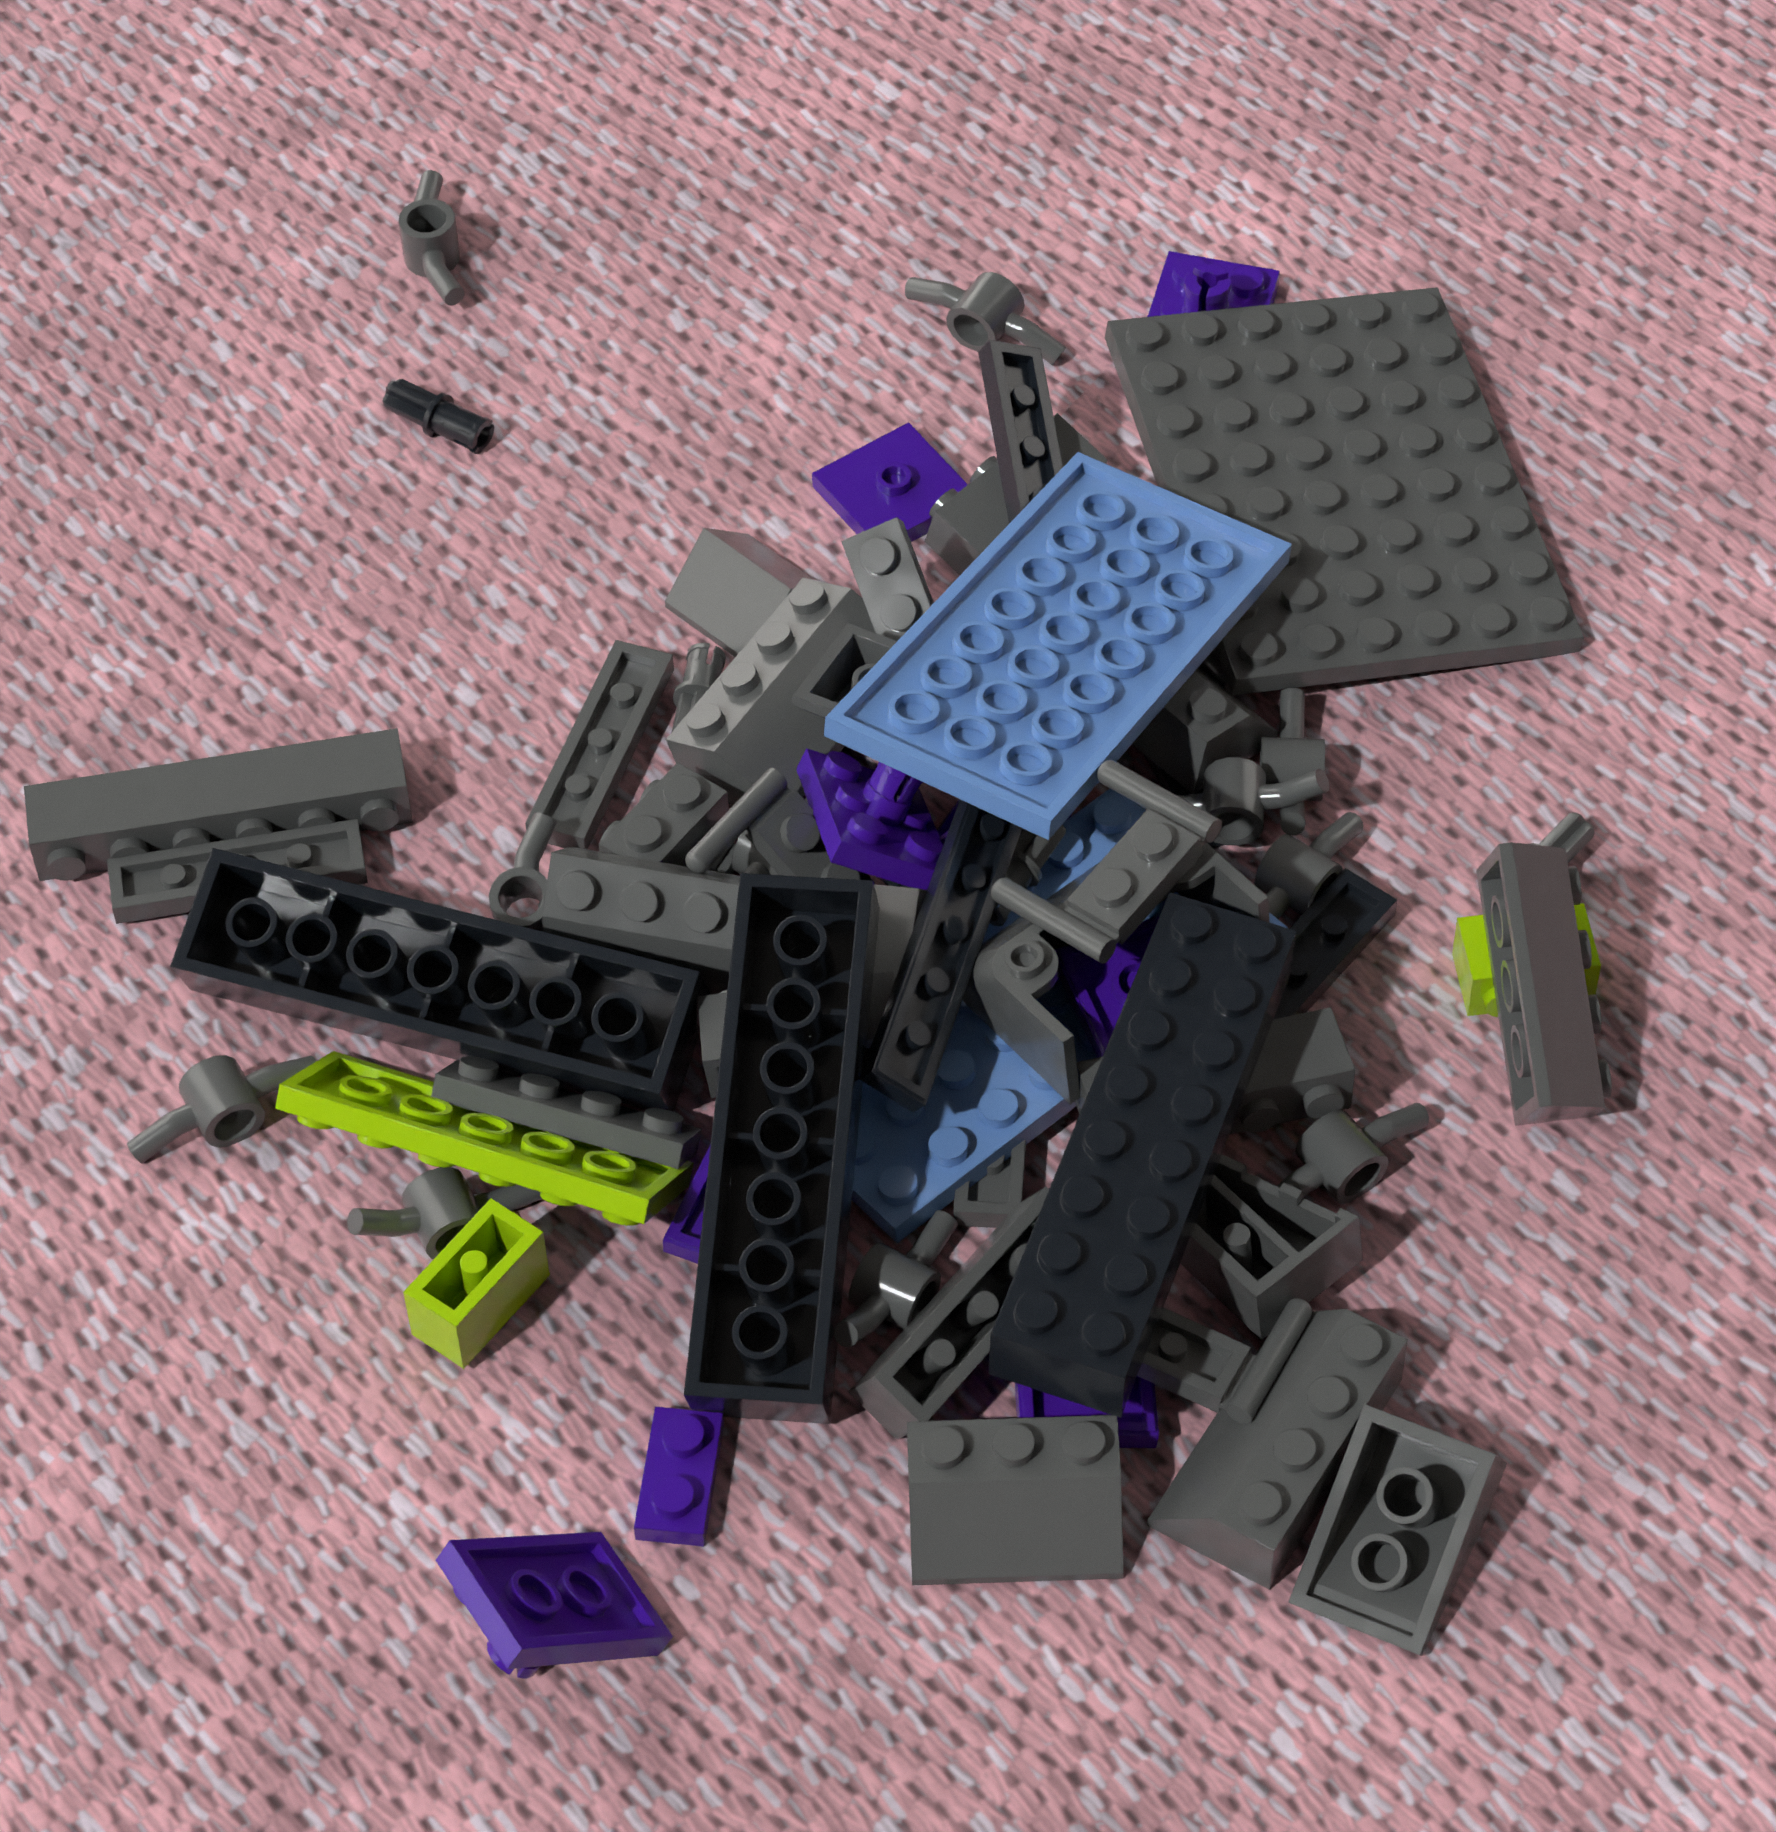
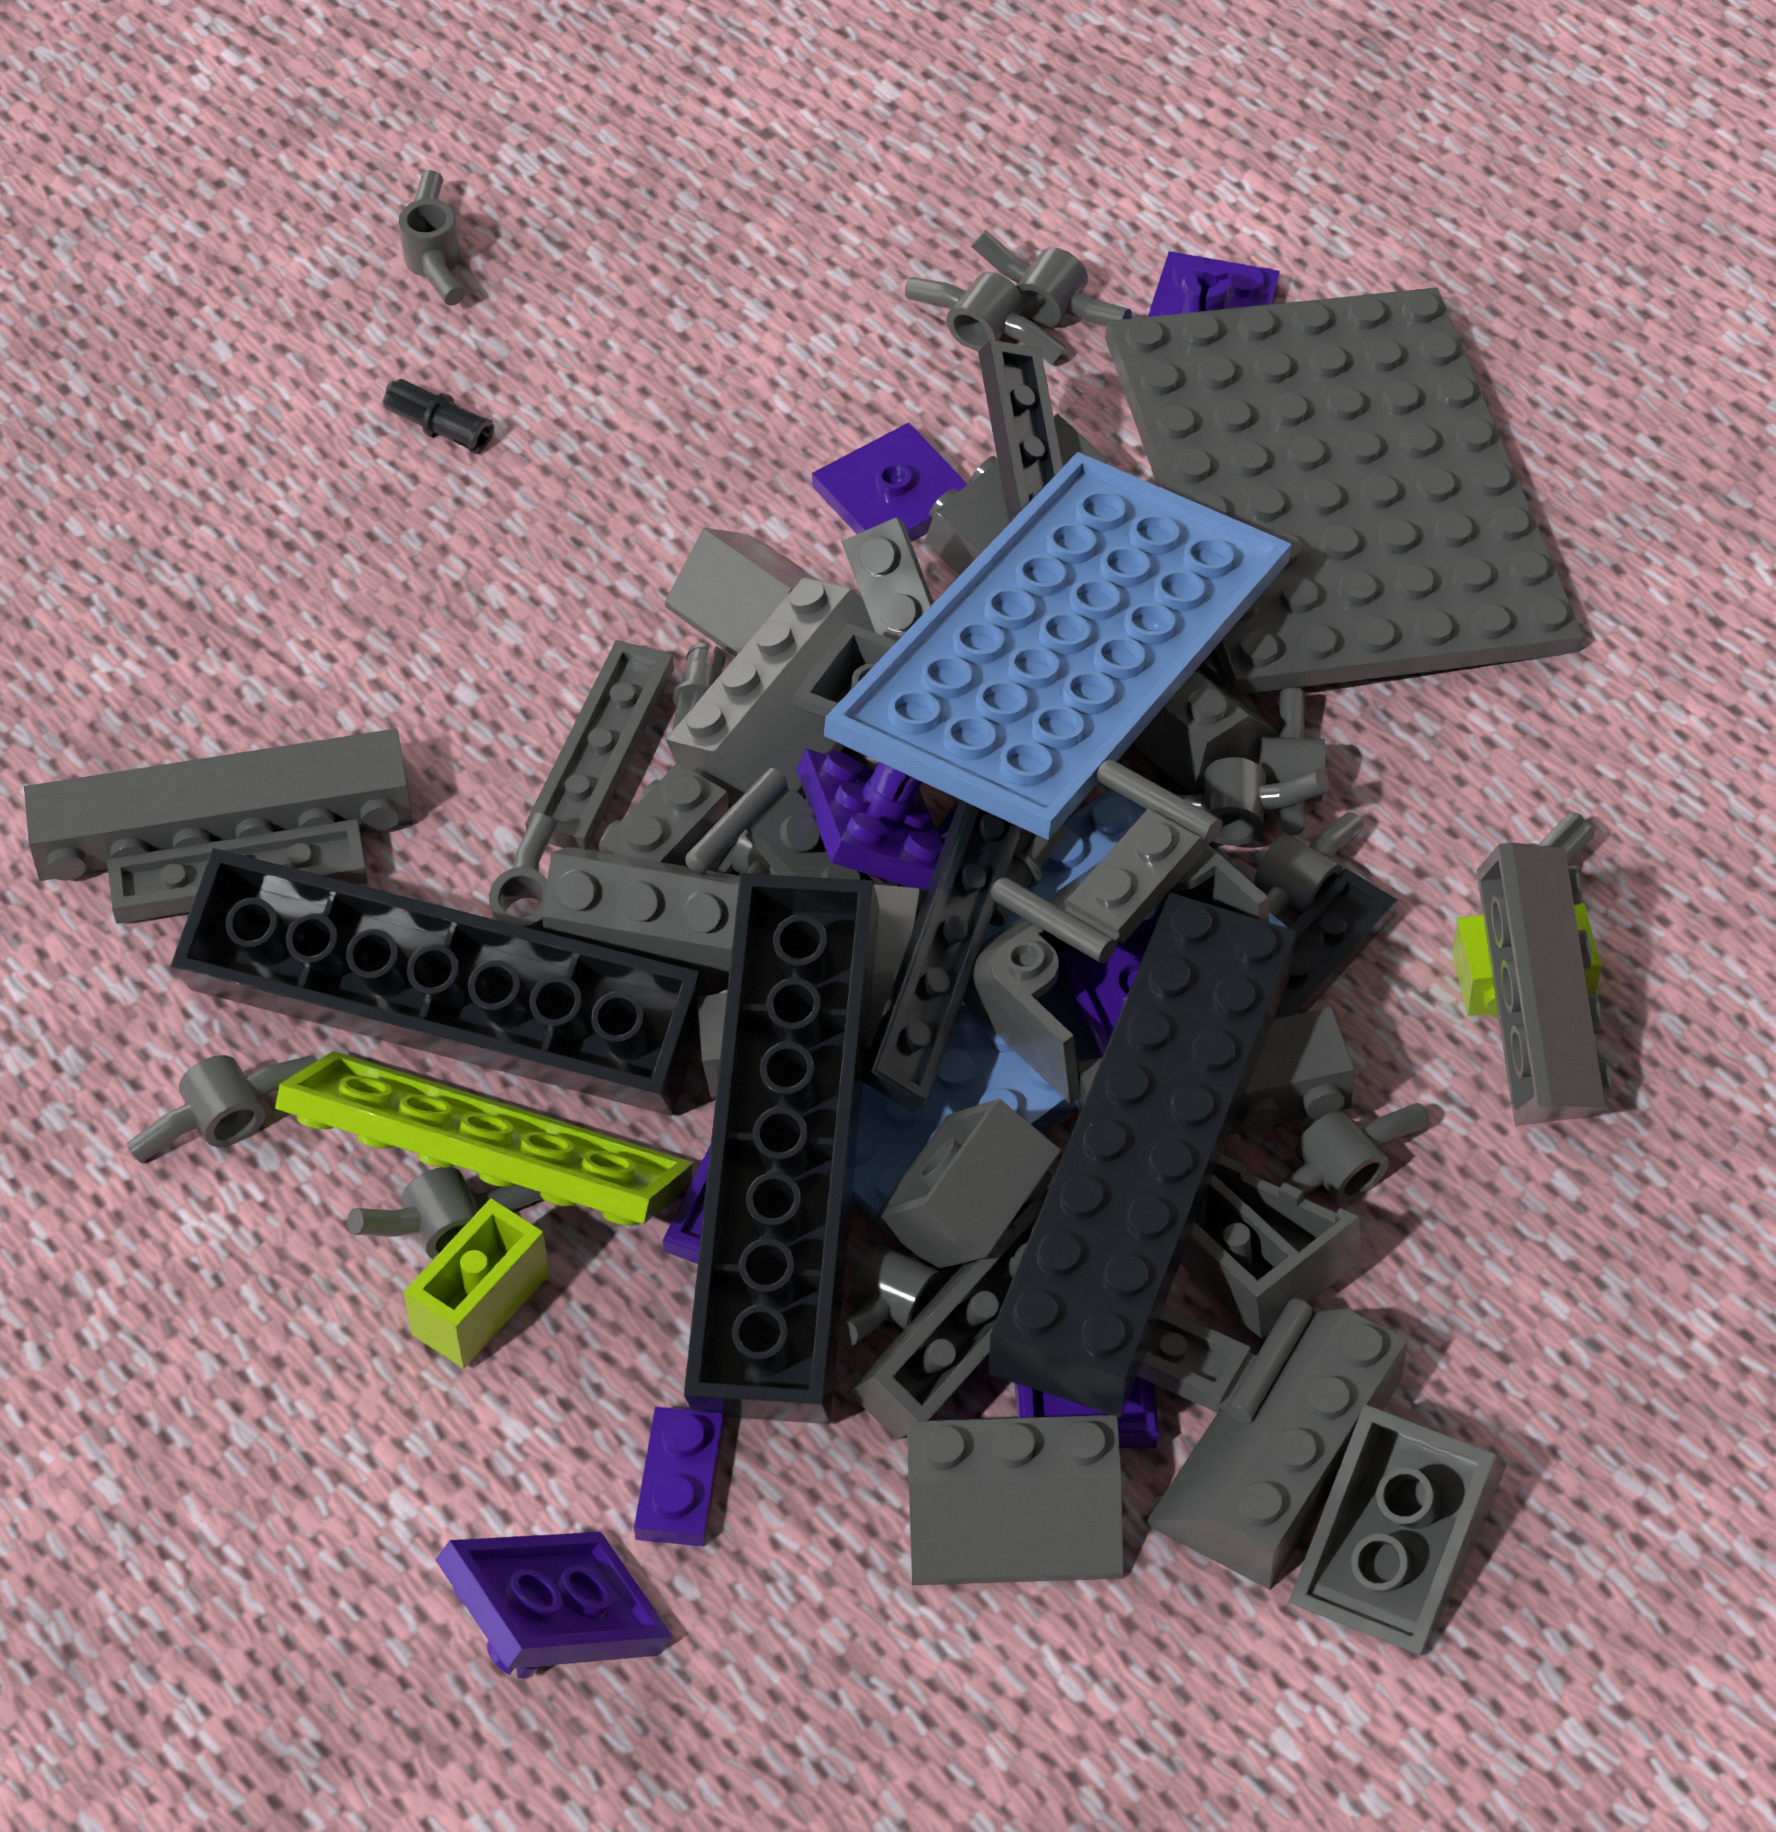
dark grey plate [431,1056,702,1169] -> none
none -> dark grey brick [874,1098,1061,1269]
none -> dark grey piece [971,229,1132,328]

